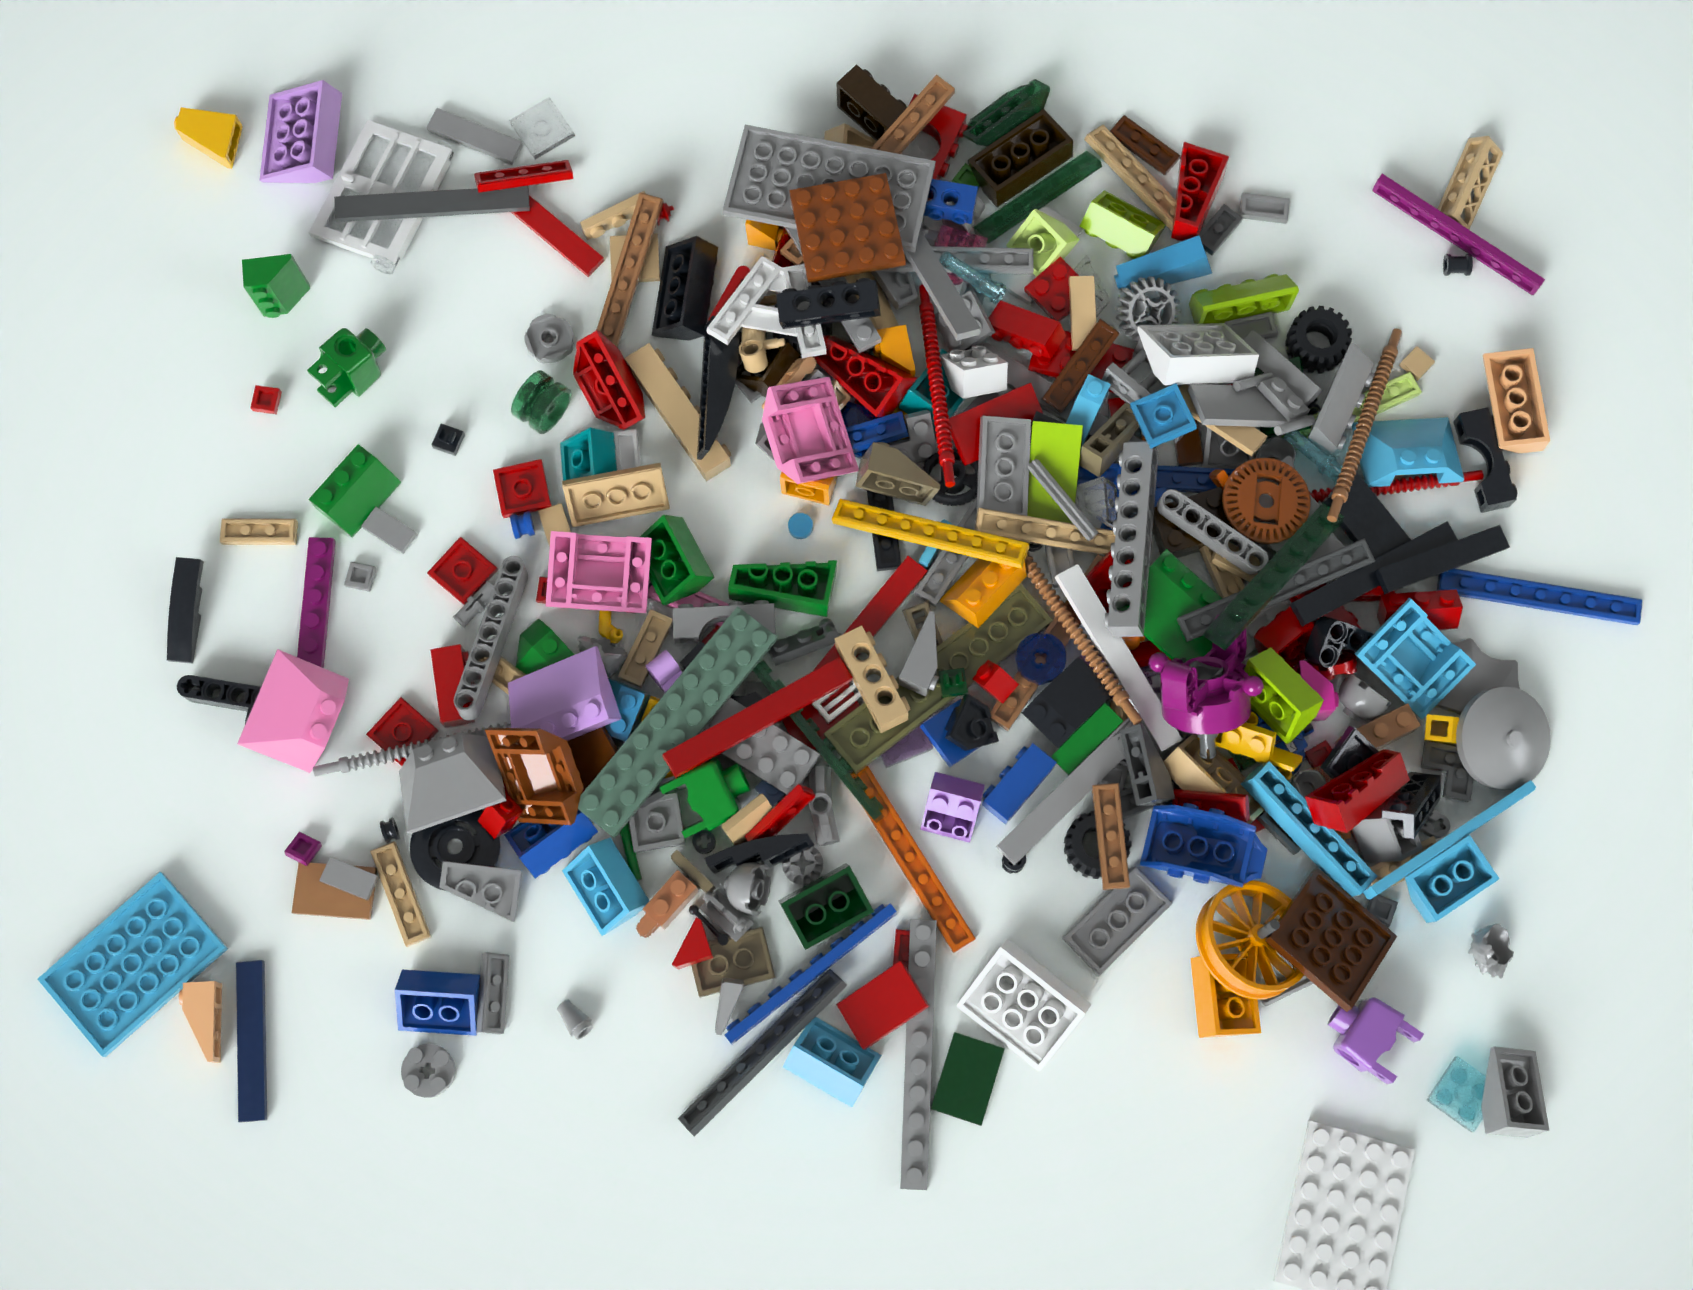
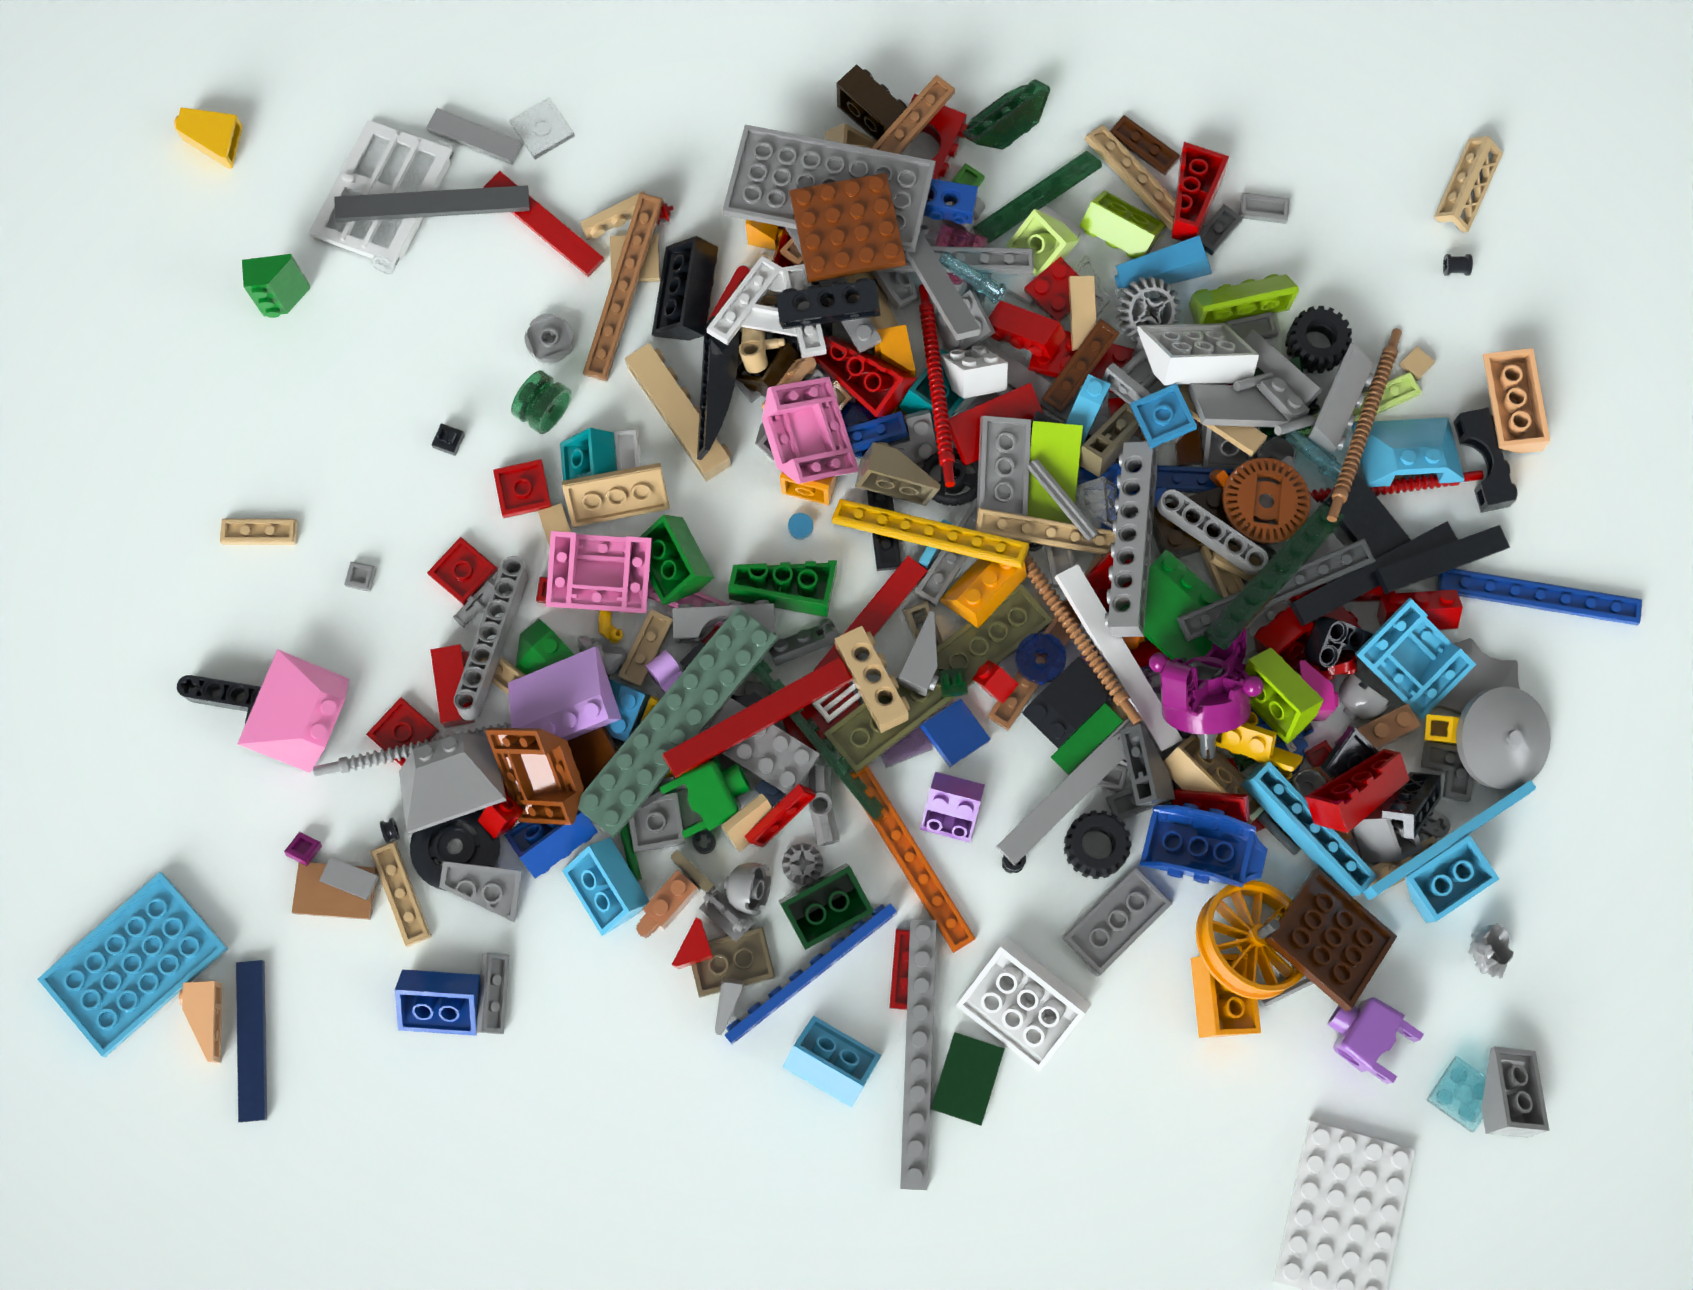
black slope [167,557,204,664] -> none
red plate [250,385,282,415] -> none
lavender slope [259,80,342,183] -> none
magenta plate [297,537,336,668] -> none
green piece [307,328,386,407] -> none
green slope [308,444,401,538] -> none
light grey tile [361,507,418,554] -> none
light grey plate [401,1044,456,1098] -> none
red tile [474,160,573,193] -> none
blue wheel [510,511,535,539] -> none
light grey cone [557,999,593,1040] -> none
red wedge [573,330,645,430] -> none
dark grey tile [678,969,847,1137] -> none
black hinge [689,905,729,946] -> none
black slope [704,833,815,874] -> none
red tile [836,961,930,1050] -> none
black plate [945,693,999,751] -> none
dark brown slope [967,109,1073,208] -> none
blue brick [982,743,1057,825] -> none
medium nougat tile [1092,783,1130,890] -> none
dark grey tile [1366,894,1398,927] -> none
magenta tile [1372,173,1546,296] -> none

